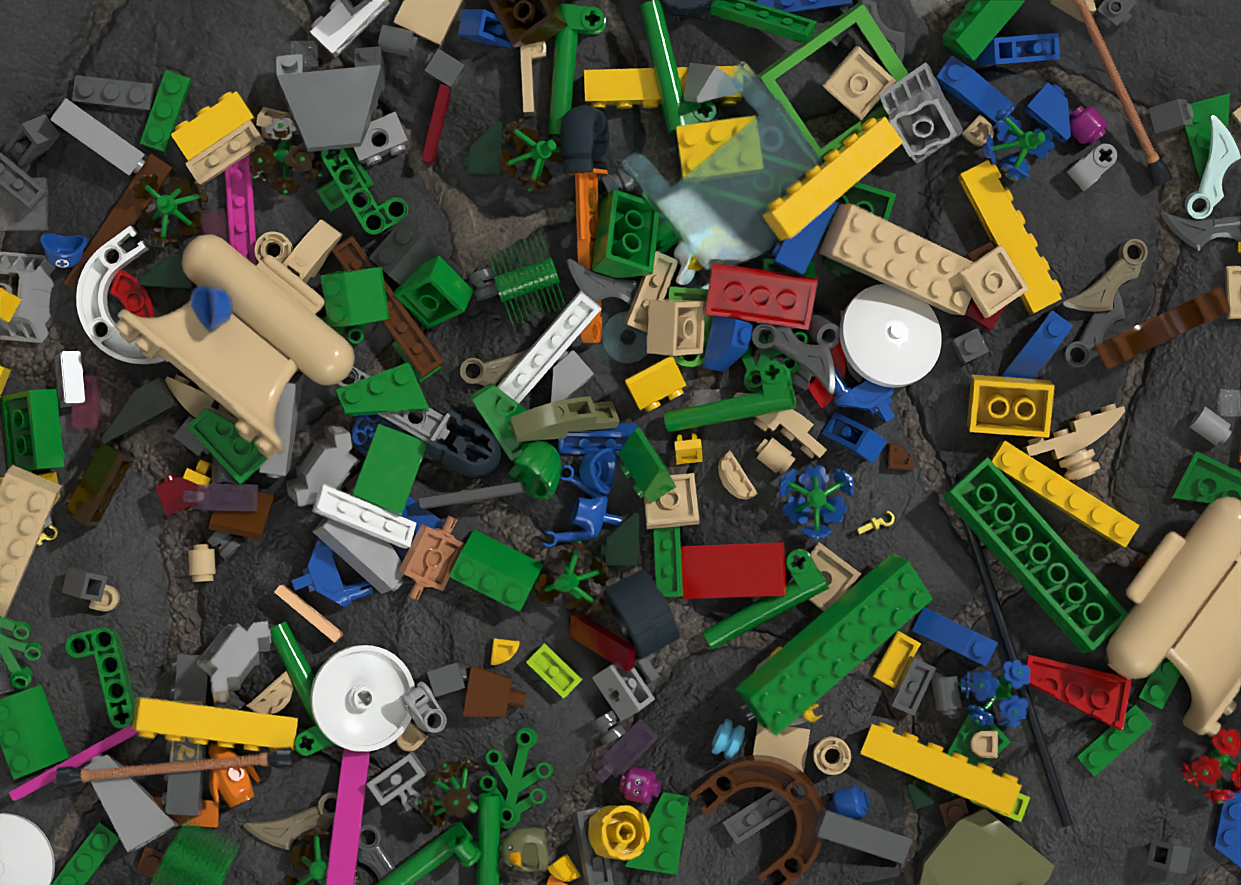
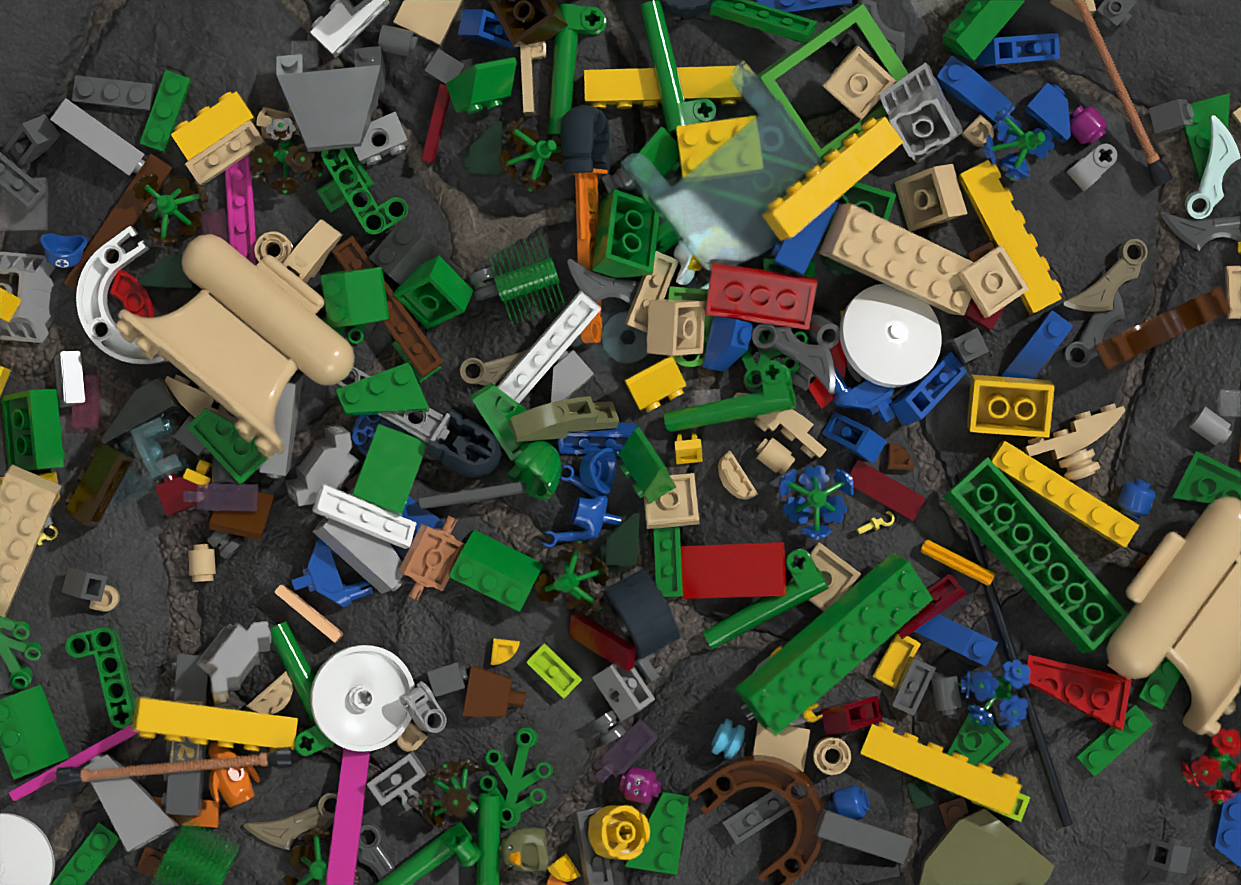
blue helmet [191,286,232,332] -> none
light grey slope [684,63,743,103] -> none
tan tile [971,731,998,758] -> none
none -> clear light blue panel [130,417,190,480]
none -> green slope [446,57,517,114]
none -> green slope [627,127,681,194]
none -> dark red slope [821,695,883,735]
none -> dark red tile [849,460,926,521]
none -> blue slope [889,352,967,426]
none -> tan slope [895,164,967,232]
none -> dark red tile [896,573,966,639]
none -> light orange axle [921,540,995,585]
none -> blue head [1117,478,1156,519]

